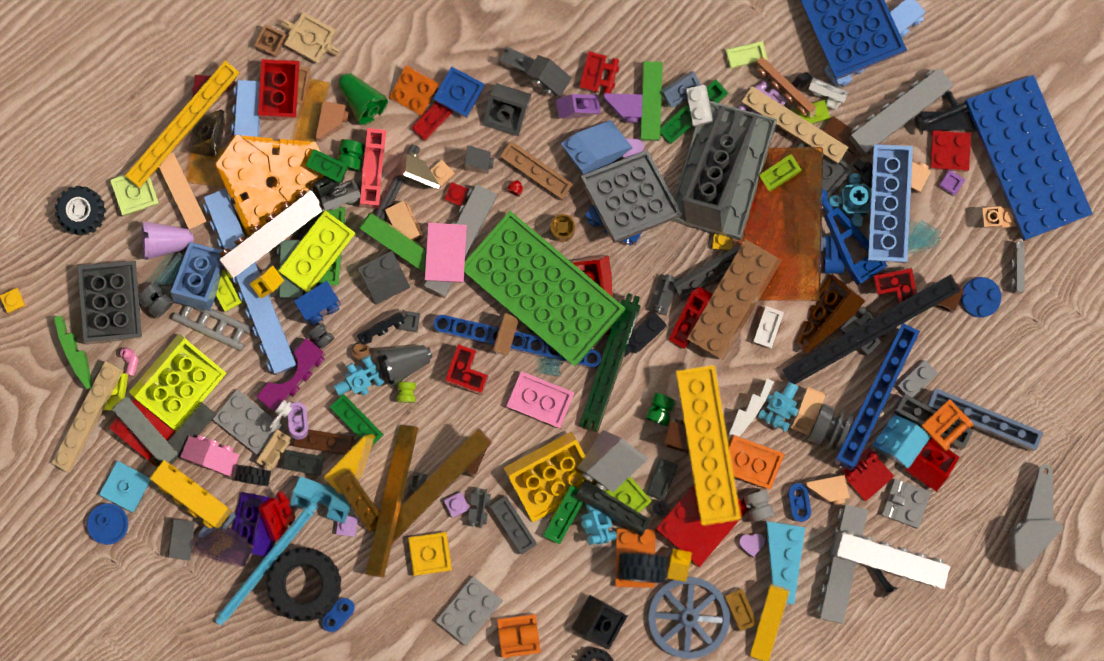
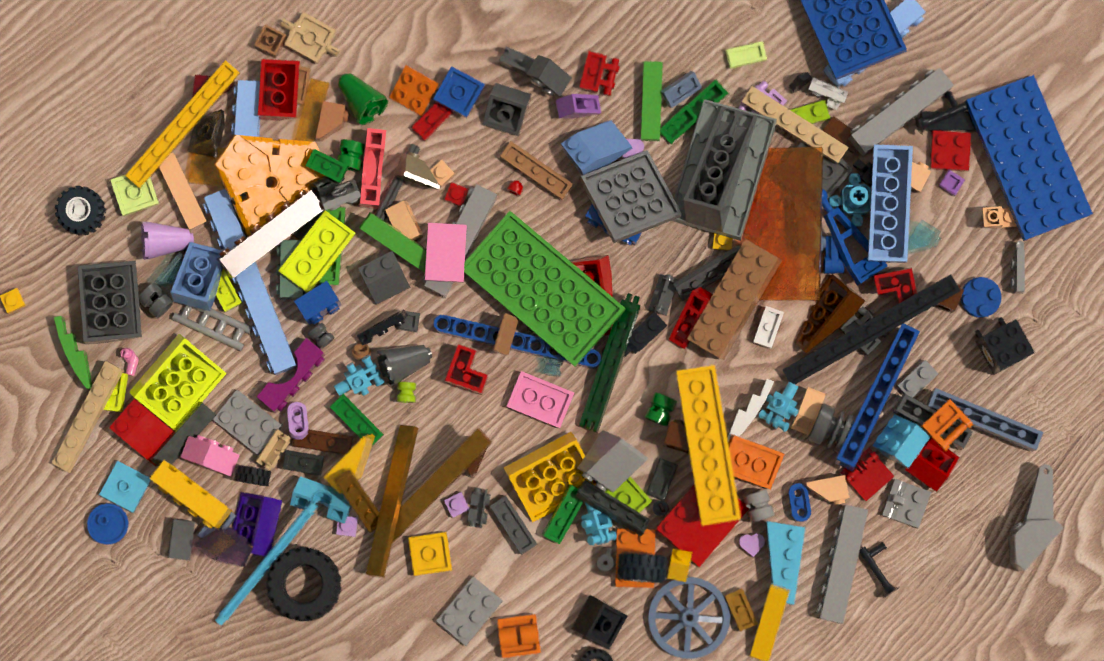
pearl dark grey tile [112,396,178,463] -> none
yellow brick [249,266,284,299] -> none
red plate [258,490,296,541] -> none
white plate [268,400,292,433] -> none
blue plate [322,598,355,632] -> none
dark grey tile [409,472,428,492] -> none
dark grey slope [465,145,494,174] -> none
pearl gold wheel [550,214,575,242] -> none
medium lavender slope [604,93,642,123] -> none
white plate [686,84,713,127] -> none
nougat plate [757,57,816,118] -> none
lime plate [759,154,802,192] -> none
brick [831,530,950,588] -> none
none -> light grey piece [596,548,615,572]
none -> black container [975,317,1035,375]

